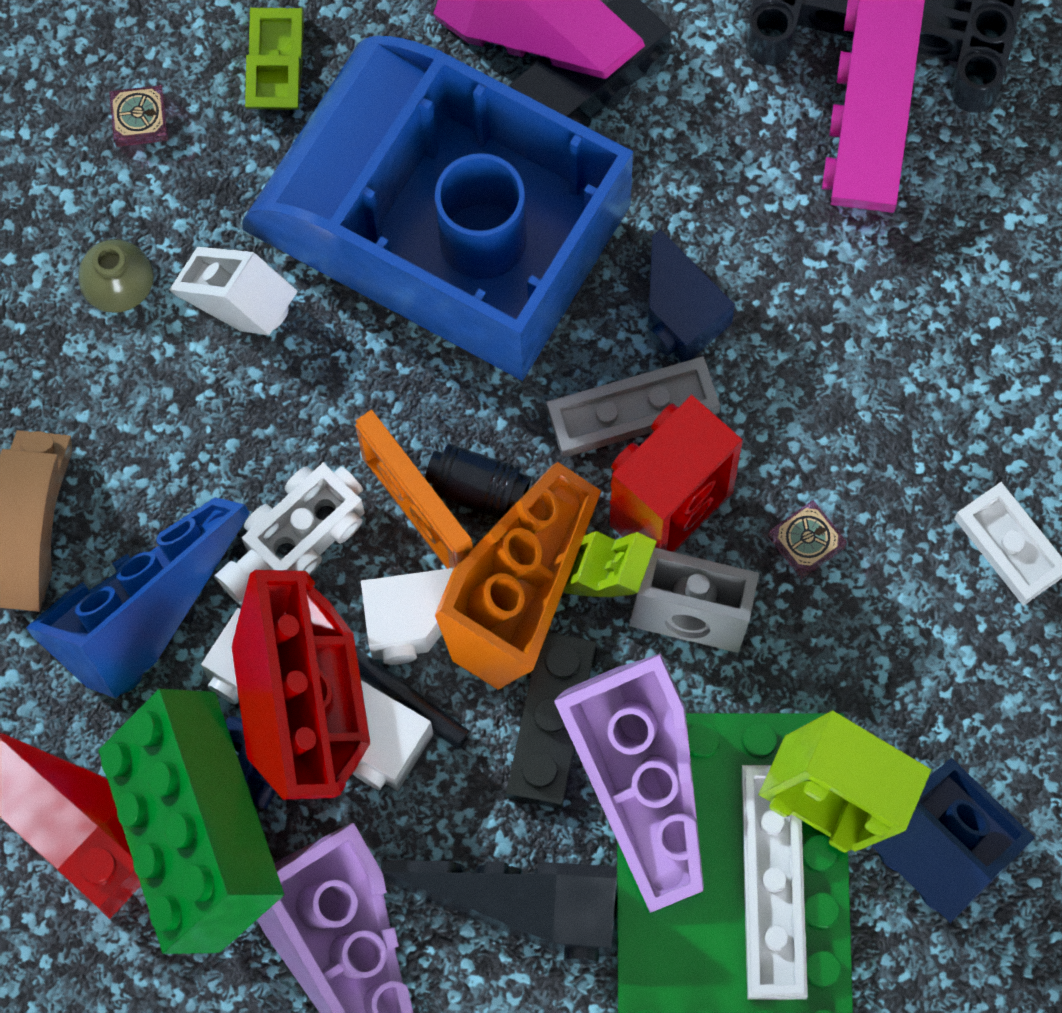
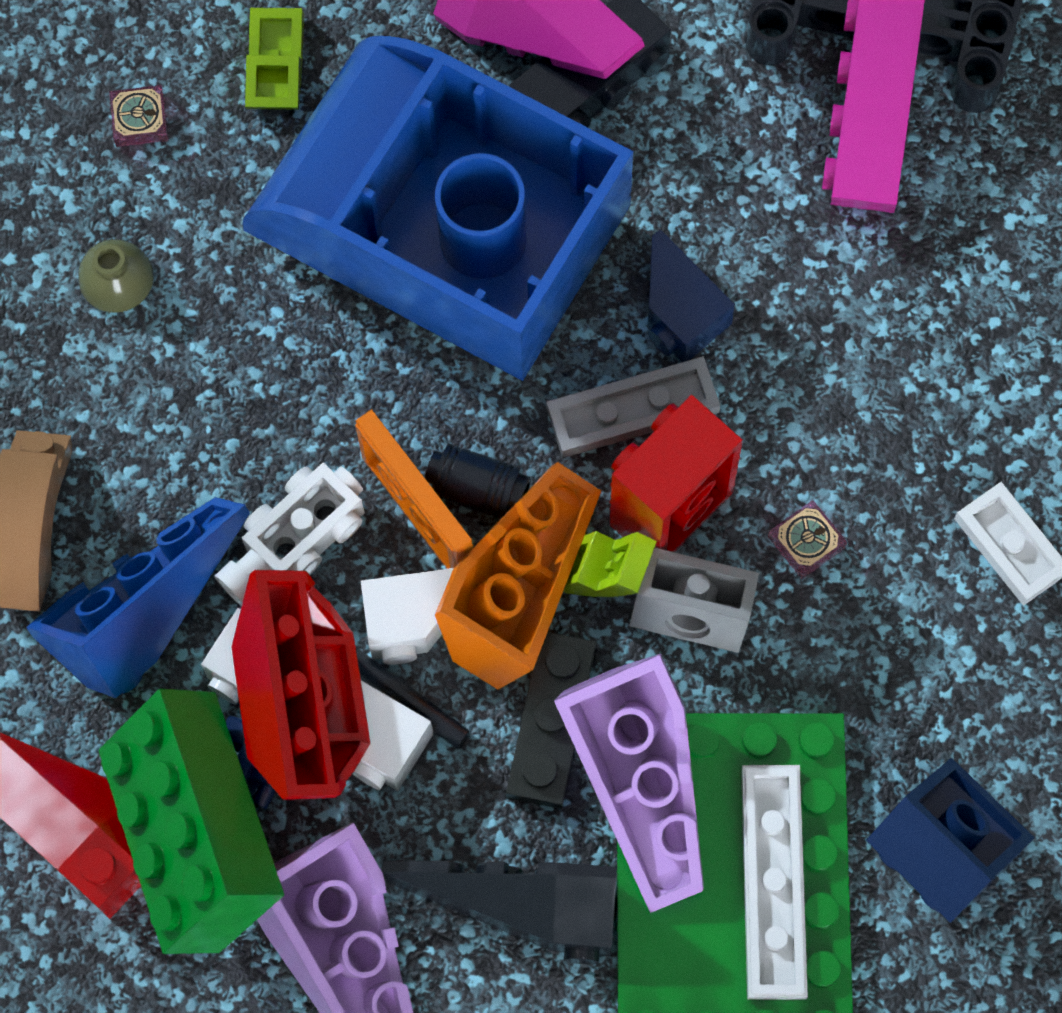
white slope [169,247,298,335] -> none
lime container [758,710,932,853] -> none

